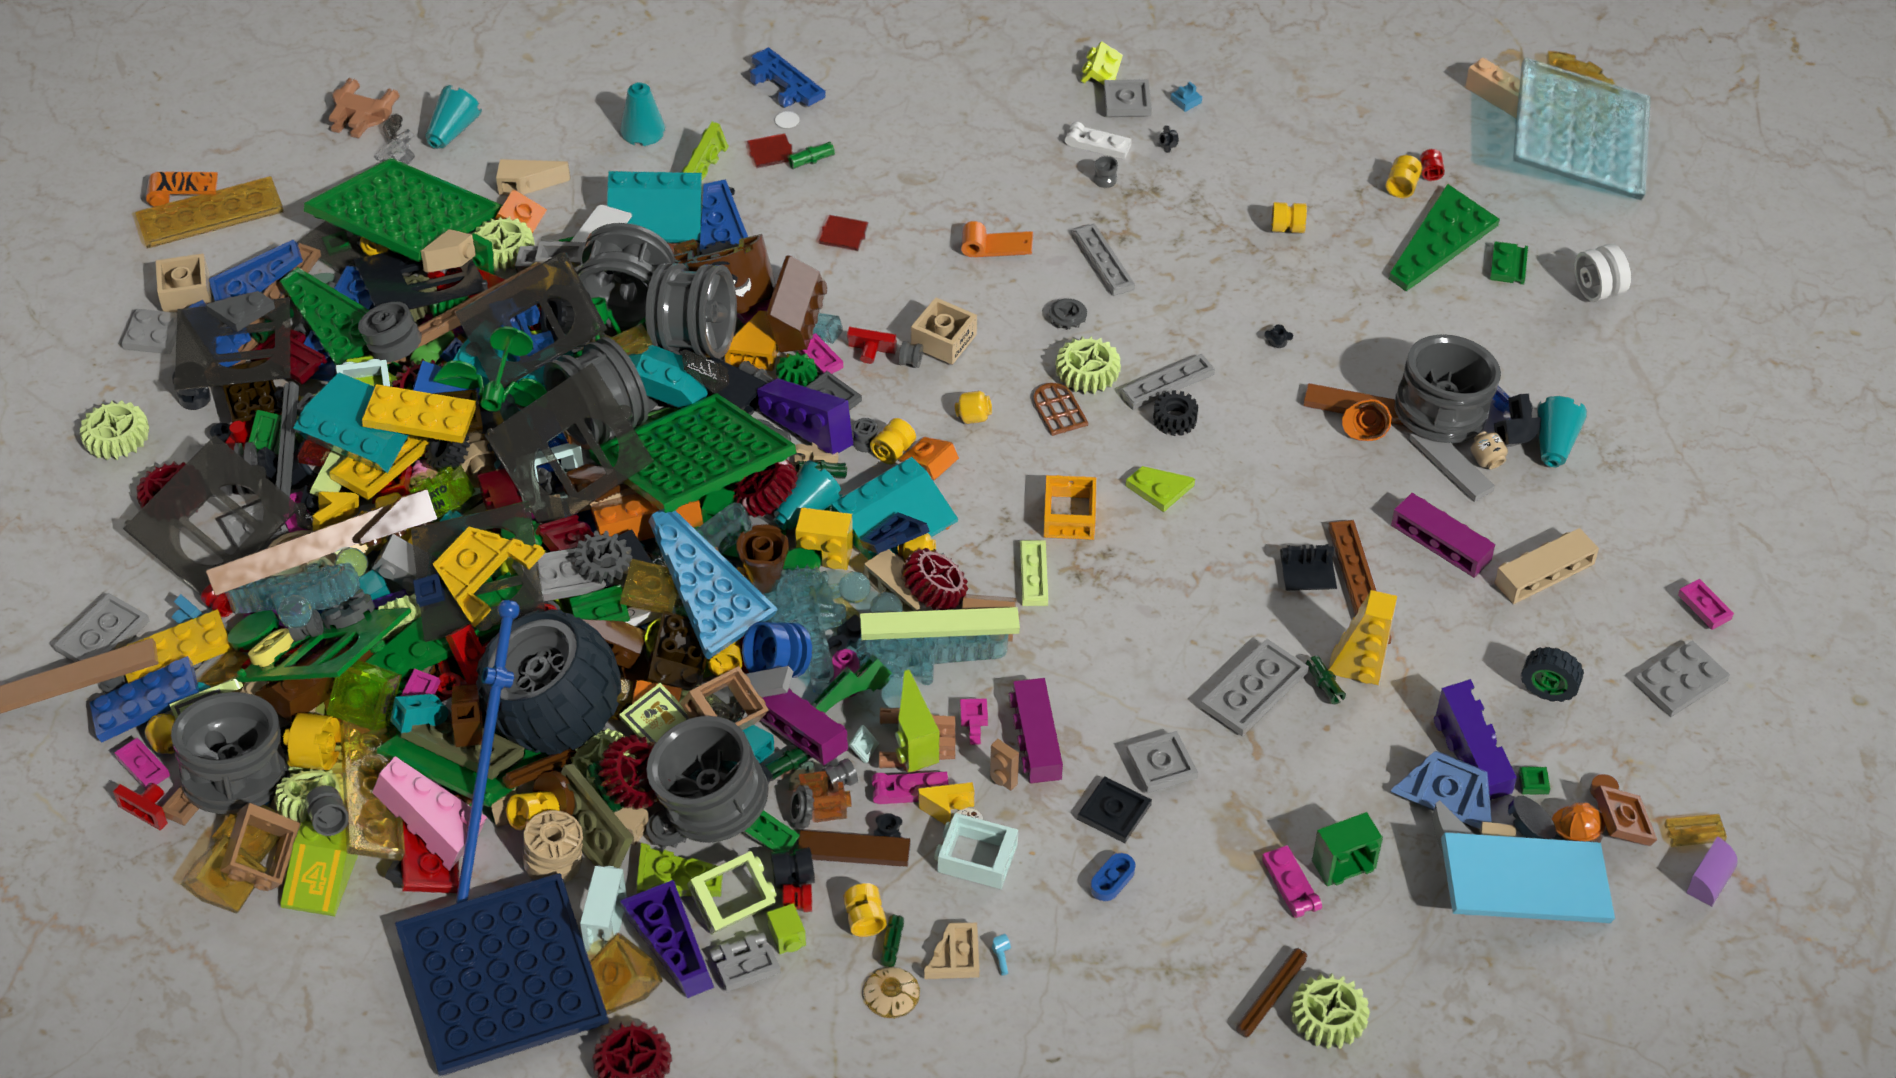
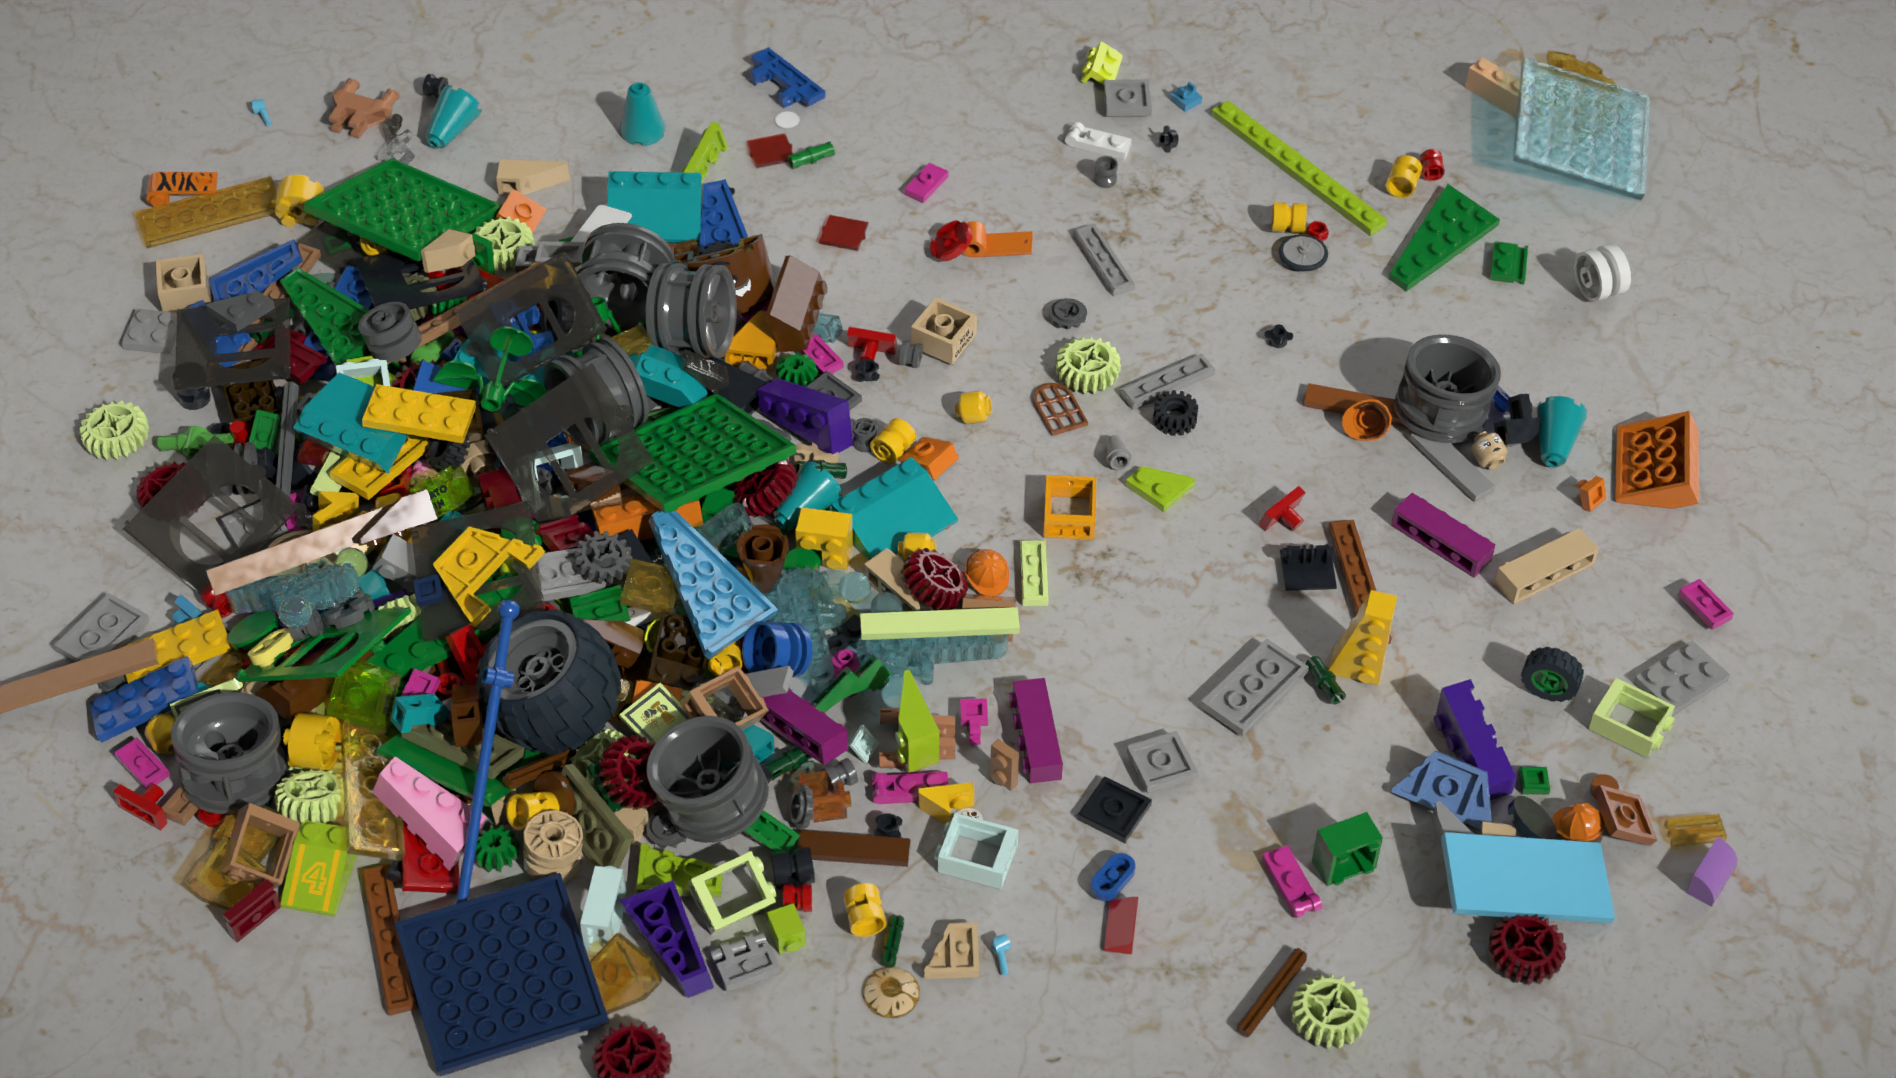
dark grey wheel [305,785,349,836] -> none
dark blue wing [860,512,930,554] -> none
none -> bright green pin [157,426,234,459]
none -> red plate [198,809,227,828]
none -> dark red plate [222,879,281,943]
none -> medium azure hand [252,99,272,126]
none -> yellow brick [274,175,324,227]
none -> dark orange tile [362,864,417,1016]
none -> black wheel [422,74,448,98]
none -> green gear [475,825,520,873]
none -> black plate [855,359,880,382]
none -> dark pink plate [904,162,949,203]
none -> red tile [929,220,973,262]
none -> orange piece [965,549,1009,596]
none -> red slope [1104,897,1138,955]
none -> light grey cone [1107,435,1131,470]
none -> lime plate [1211,100,1388,236]
none -> red tile [1258,486,1306,531]
none -> light grey wheel [1279,235,1328,271]
none -> red plate [1305,221,1329,242]
none -> dark red gear [1488,914,1567,986]
none -> orange tile [1575,476,1606,512]
none -> yellowish green window [1589,678,1676,758]
none -> orange slope [1615,411,1699,509]

